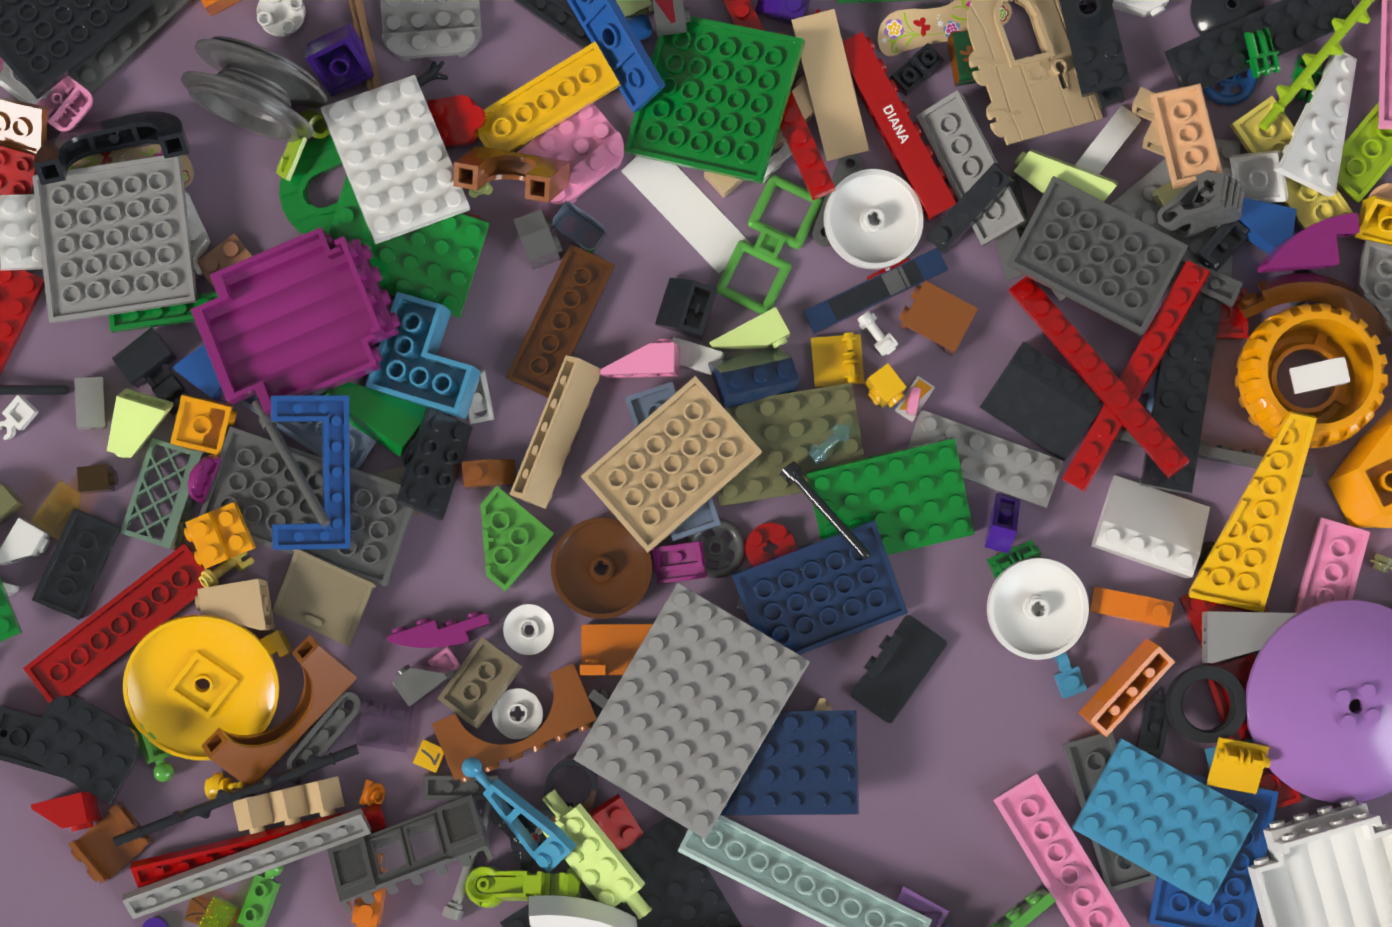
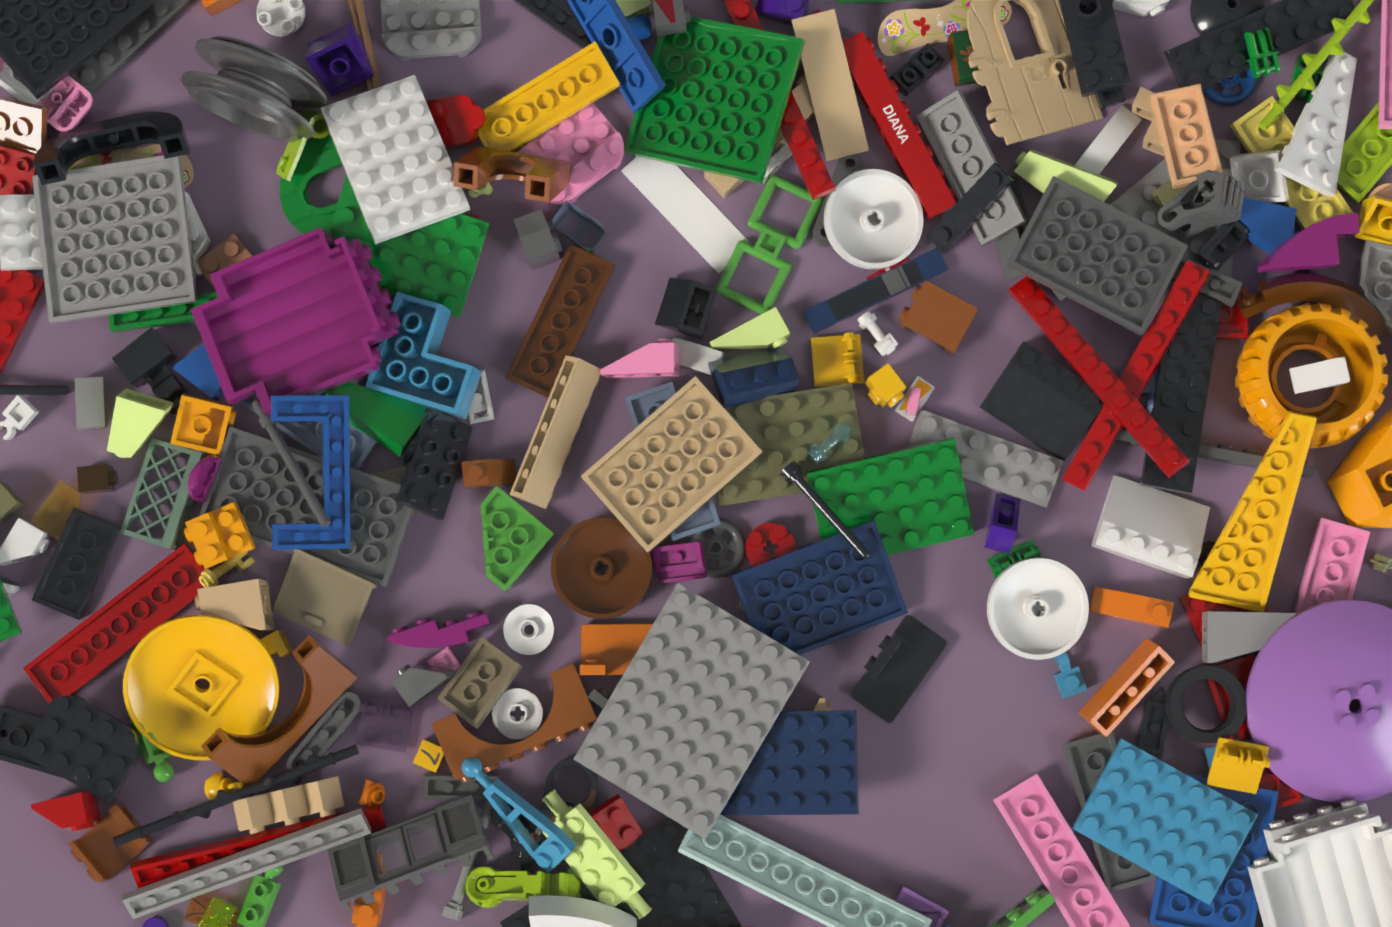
black bar [416,60,448,88] -> none

